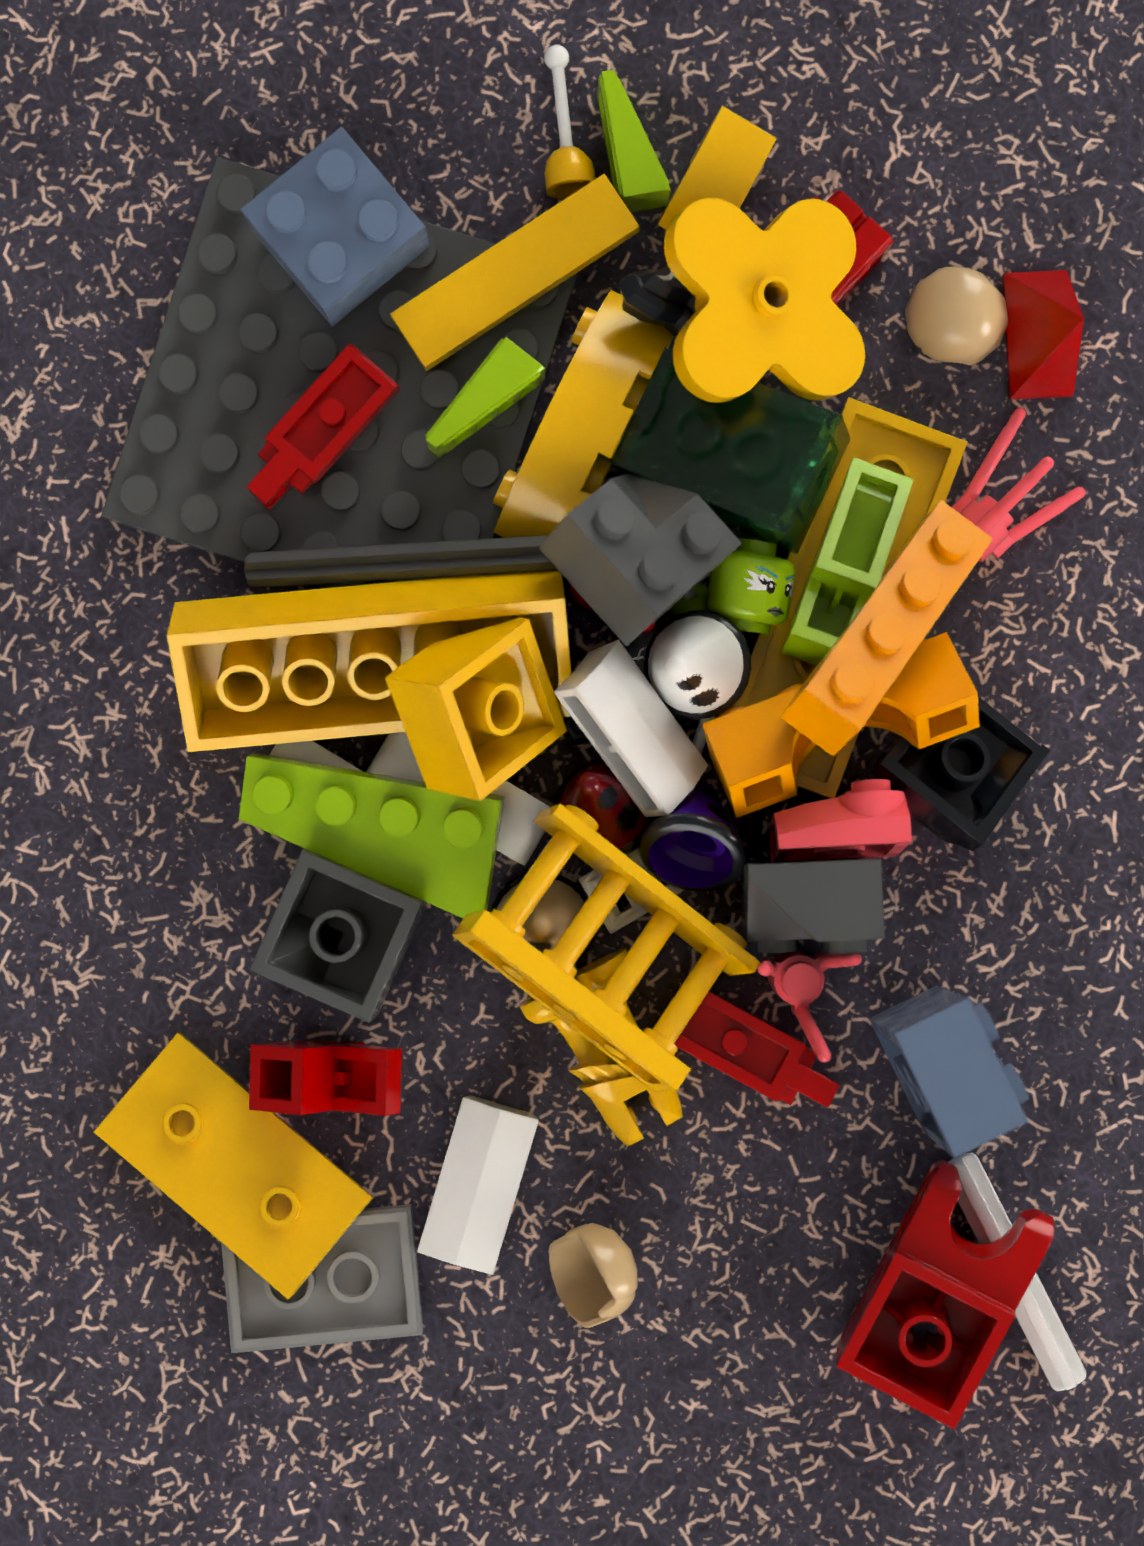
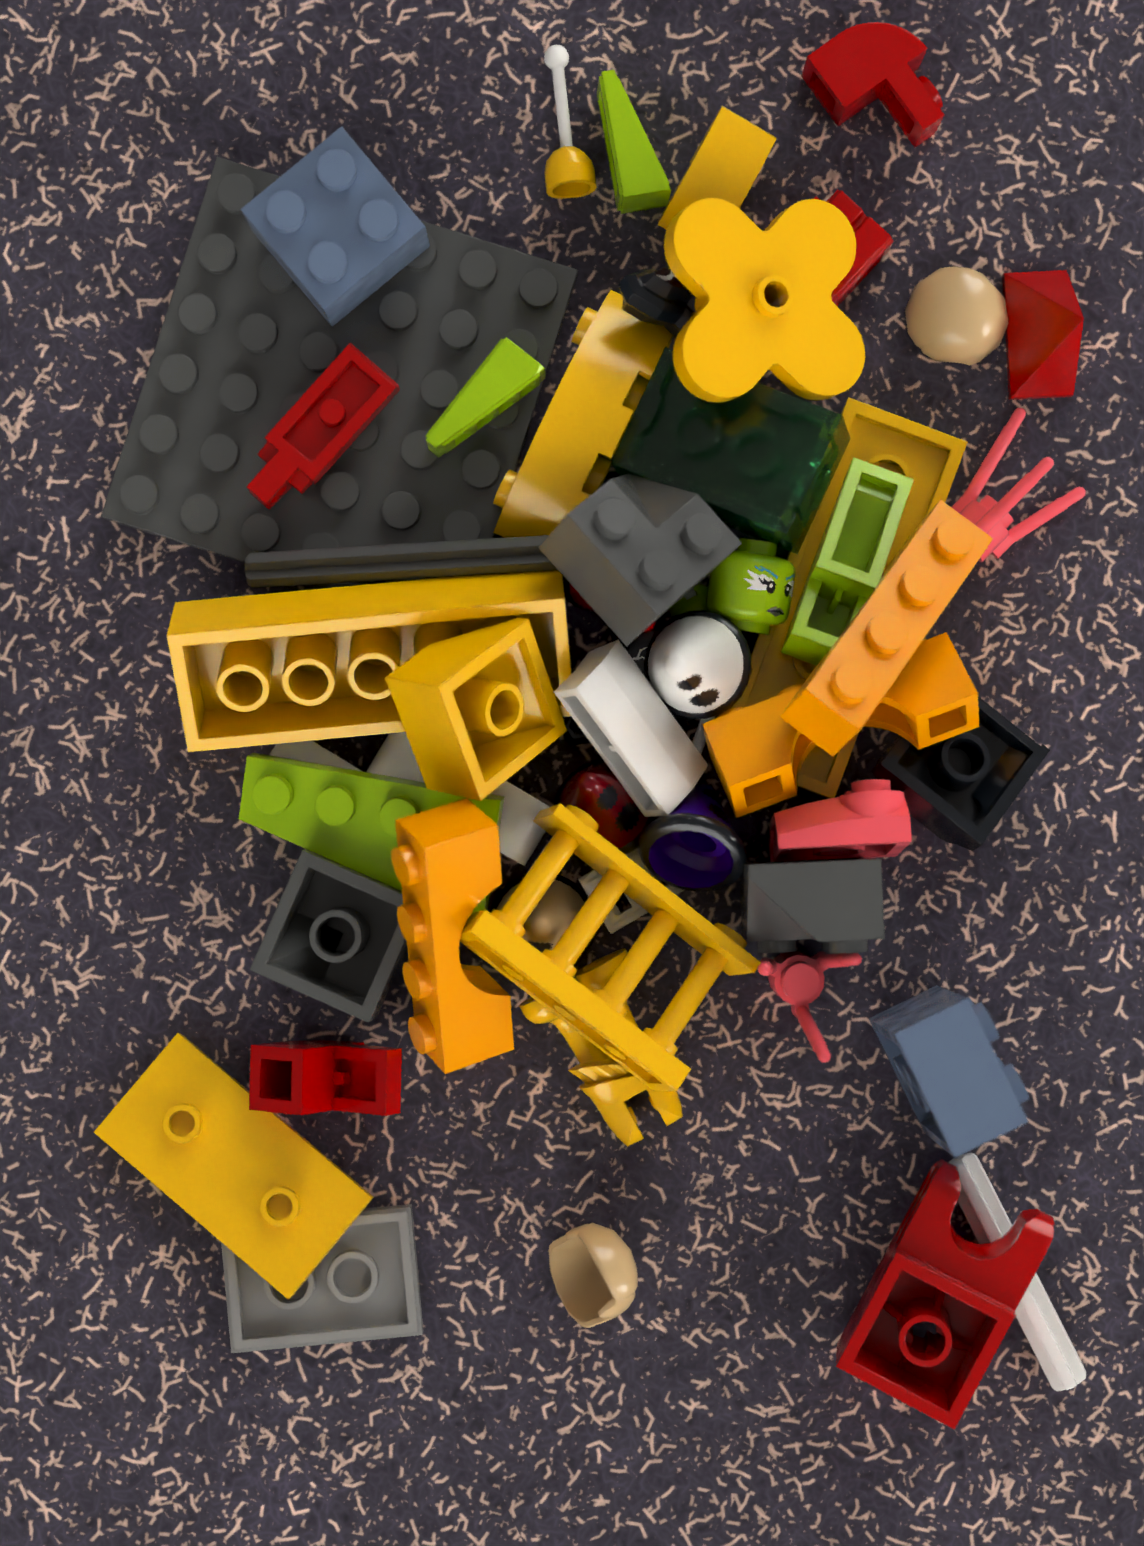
yellow tile [390,173,640,372] -> none
white piece [417,1095,539,1275] -> none
red hinge [674,991,840,1108] -> none
none -> light orange arch [391,798,514,1074]
none -> red brick [801,22,945,148]

